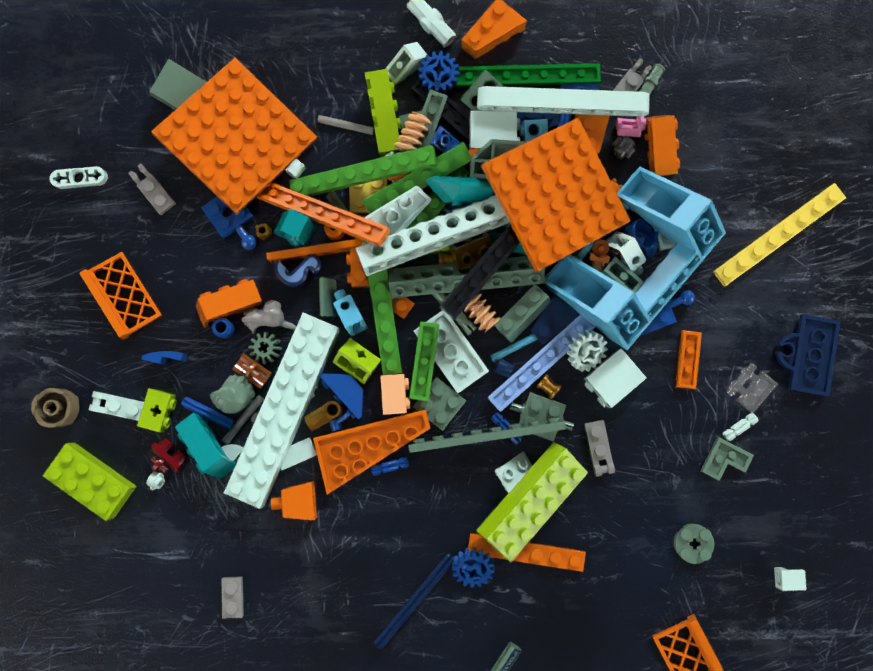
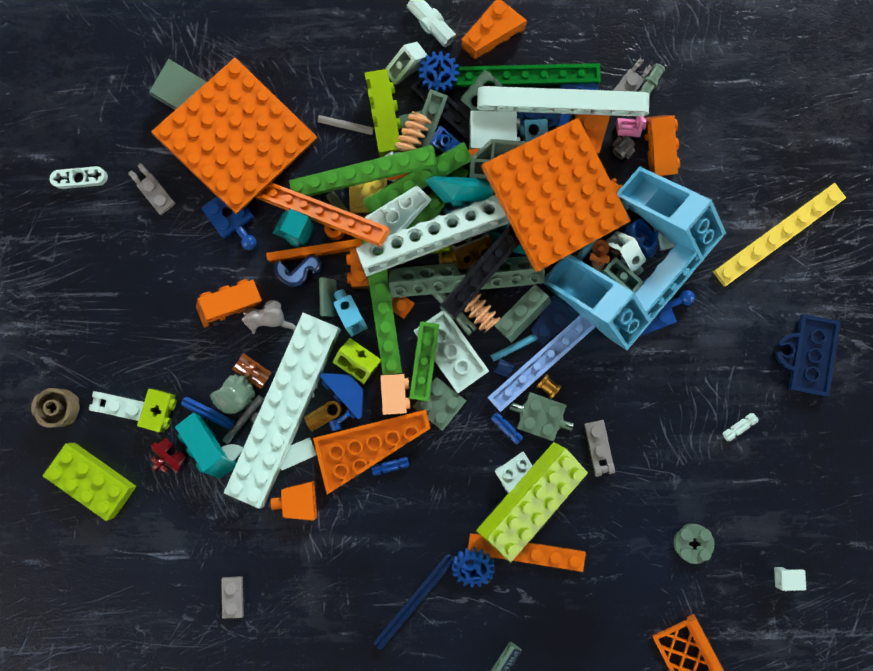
orange fence [80,252,162,341] -> none
blue slope [141,351,188,365] -> none
light aqua plate [147,472,165,490] -> none
blue brick [212,318,235,339] -> none
sand green gear [248,332,282,365] -> none
pearl gold hose [255,223,272,240] -> none
light aqua hose [285,158,306,179] -> none
sand green plate [408,418,565,453] -> none
light aqua gear [567,330,608,372] -> none
light aqua brick [584,348,646,408] -> none
orange tile [675,330,702,390] -> none
sand green plate [700,437,754,481] -> none
clear plate [726,363,778,413] -> none

